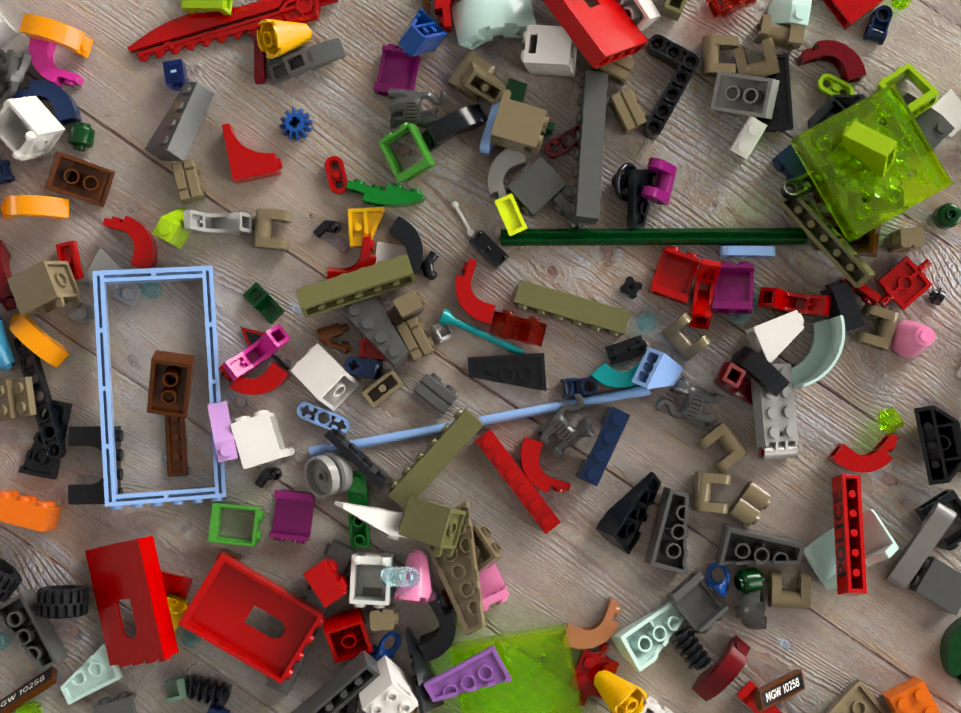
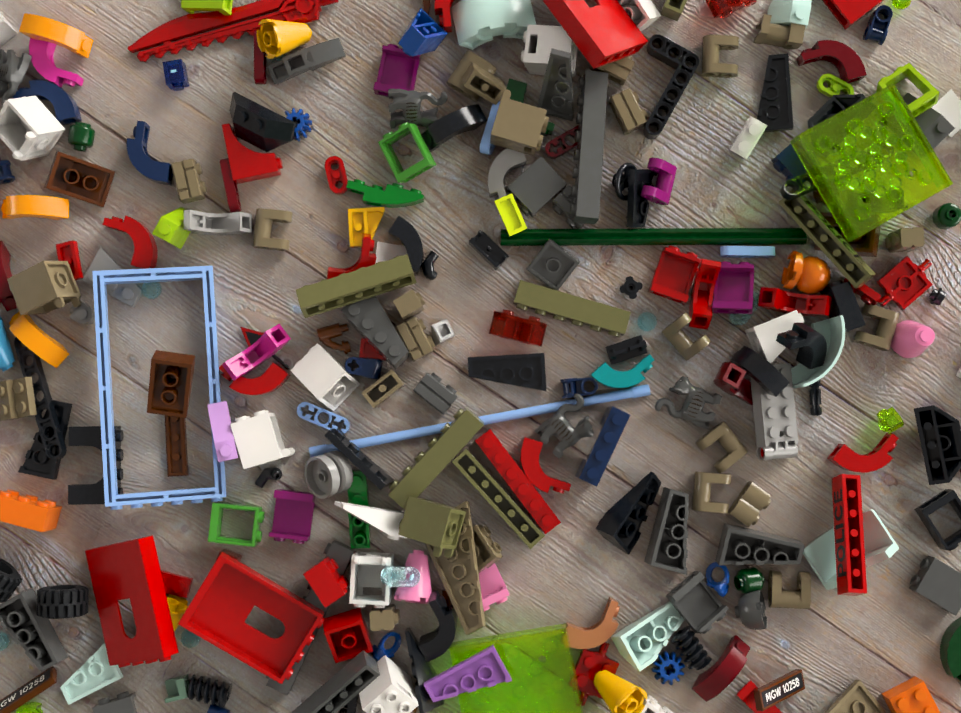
dark grey wedge [145,82,214,161] -> none
dark green slope [243,282,285,324] -> none
black arm [313,220,341,239] -> none
teal piece [438,309,525,354] -> none
white hinge [451,201,475,236] -> none
red arch [455,258,496,325] -> none
light blue slope [631,347,683,389] -> none
light grey slope [710,71,780,119] -> none
dark tan connector [734,37,780,77] -> none
lime slope [842,121,898,178] -> none
light grey beam [885,502,956,590] -> none
none -> dark blue arch [126,121,173,186]
none -> dark red beam [220,158,242,213]
none -> black wedge [229,92,296,152]
none -> olive brick [452,448,545,549]
none -> dark grey plate [526,238,580,291]
none -> dark grey wing [537,48,574,121]
none -> blue gear [651,651,685,685]
none -> black arch [776,323,827,369]
none -> orange tile [781,250,831,294]
none -> black axle [809,380,822,416]

